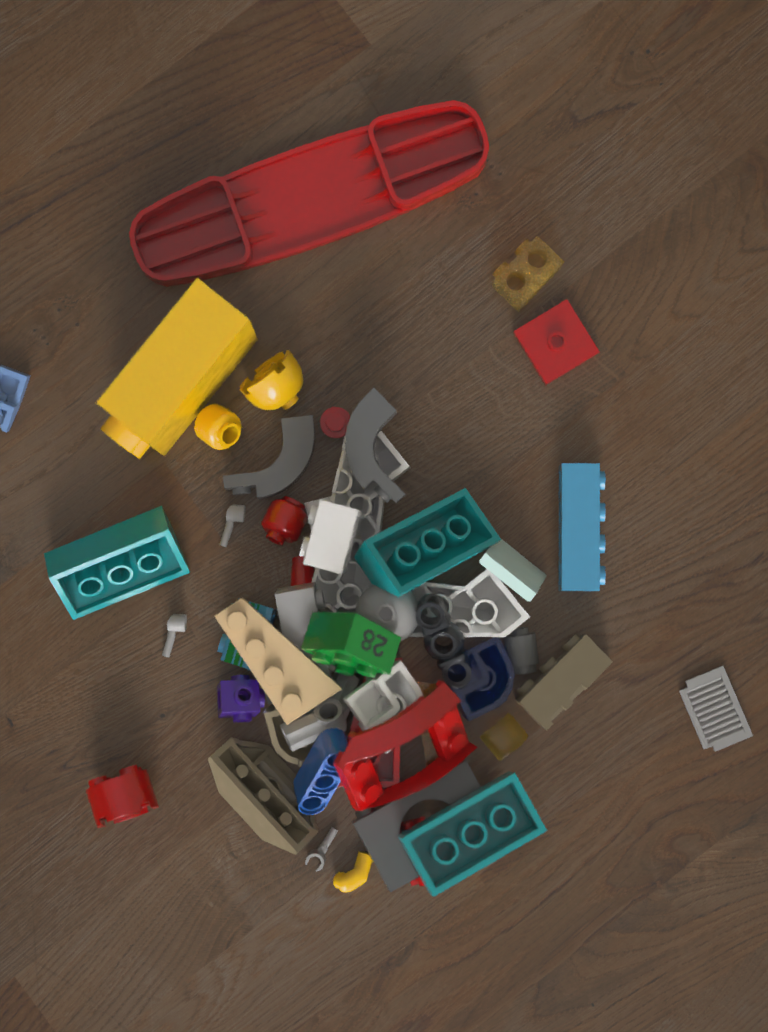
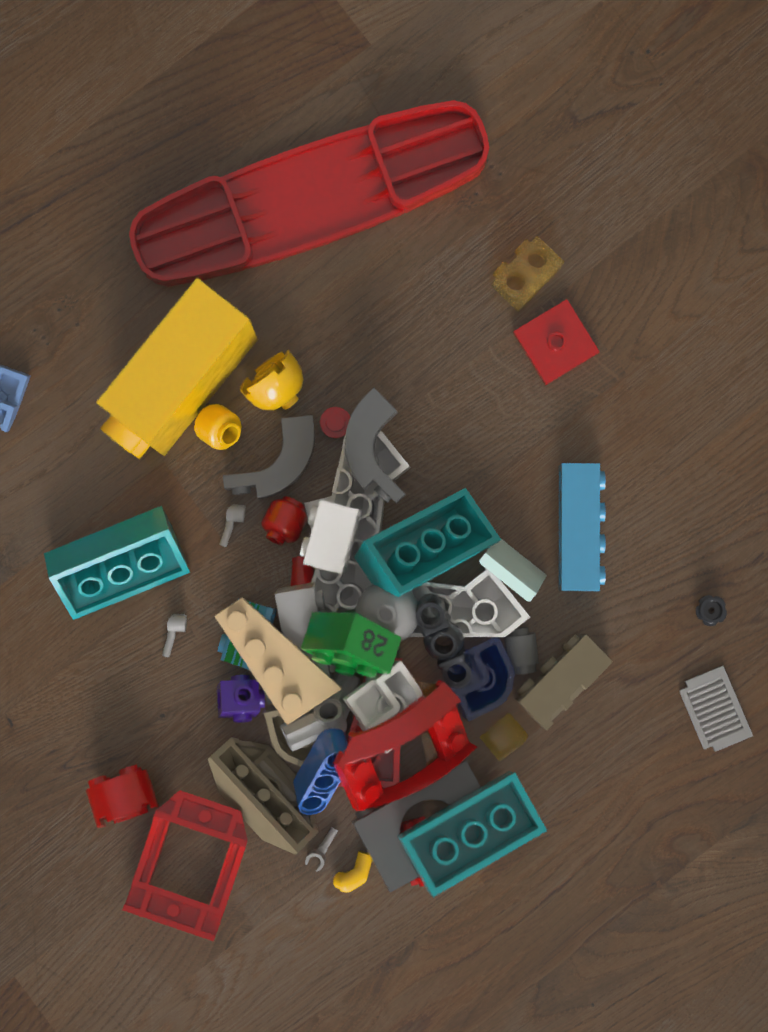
none -> red wedge [122,790,248,942]
none -> black plate [695,595,727,626]

